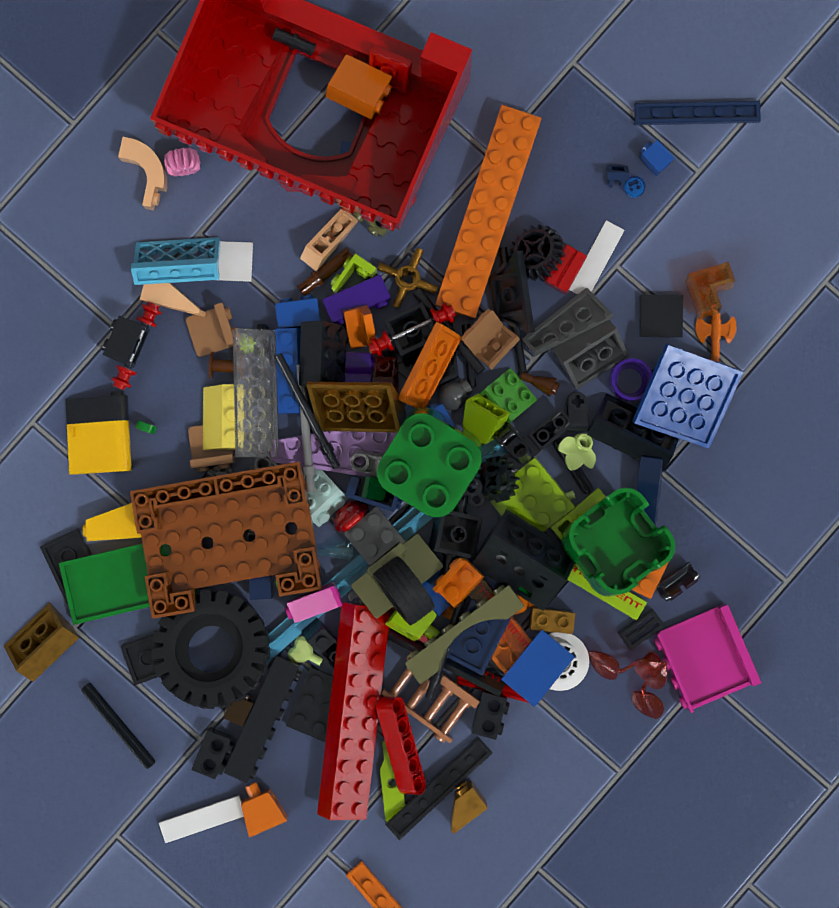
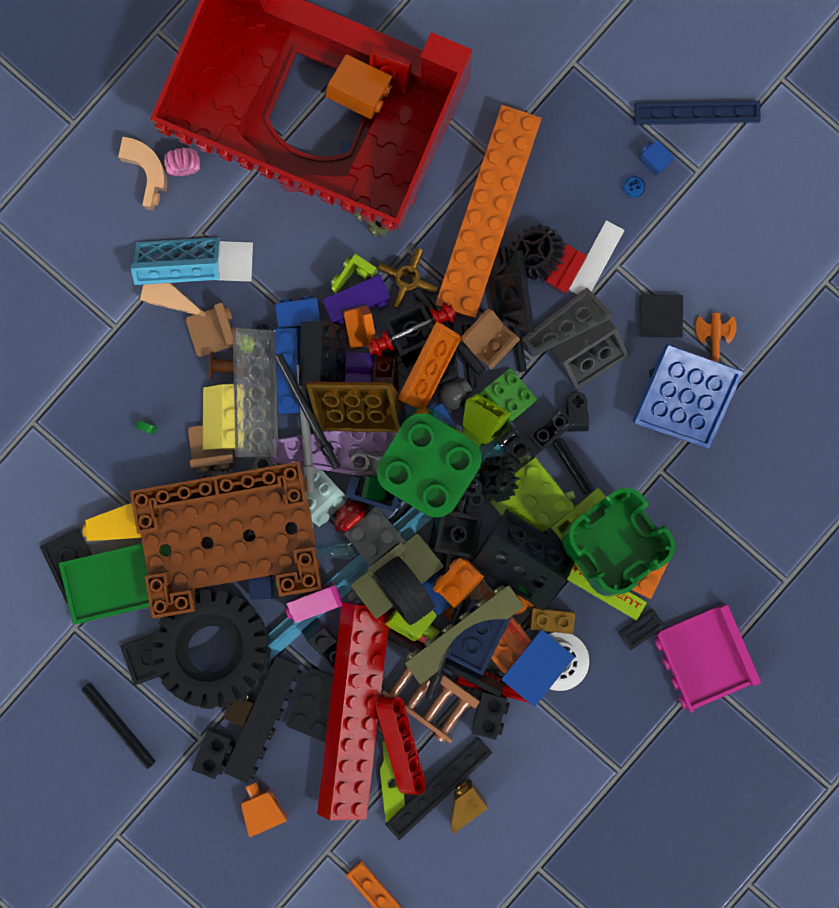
pearl gold slope [4,603,79,682] -> none
yellow door [65,391,132,475] -> none
black brick [102,302,162,390] -> none
white tile [159,794,244,843] -> none
black pin [272,27,316,57] -> none
yellowish green rock [288,636,323,666] -> none
reddish brown pin [297,248,353,296] -> none
light nougat slope [300,209,358,271] -> none
reddish brown cone [520,372,560,397] -> none
yellowish green plate [558,433,596,471] -> none
black slope [587,393,679,472] -> none
clear red plant [588,650,668,719] -> none
dark blue tile [606,165,629,188] -> none
dark purple piece [609,358,653,401] -> none
dark blue slope [637,455,663,526] -> none
black hinge [656,562,700,602] -> none
clear orange brick [685,262,735,320] -> none

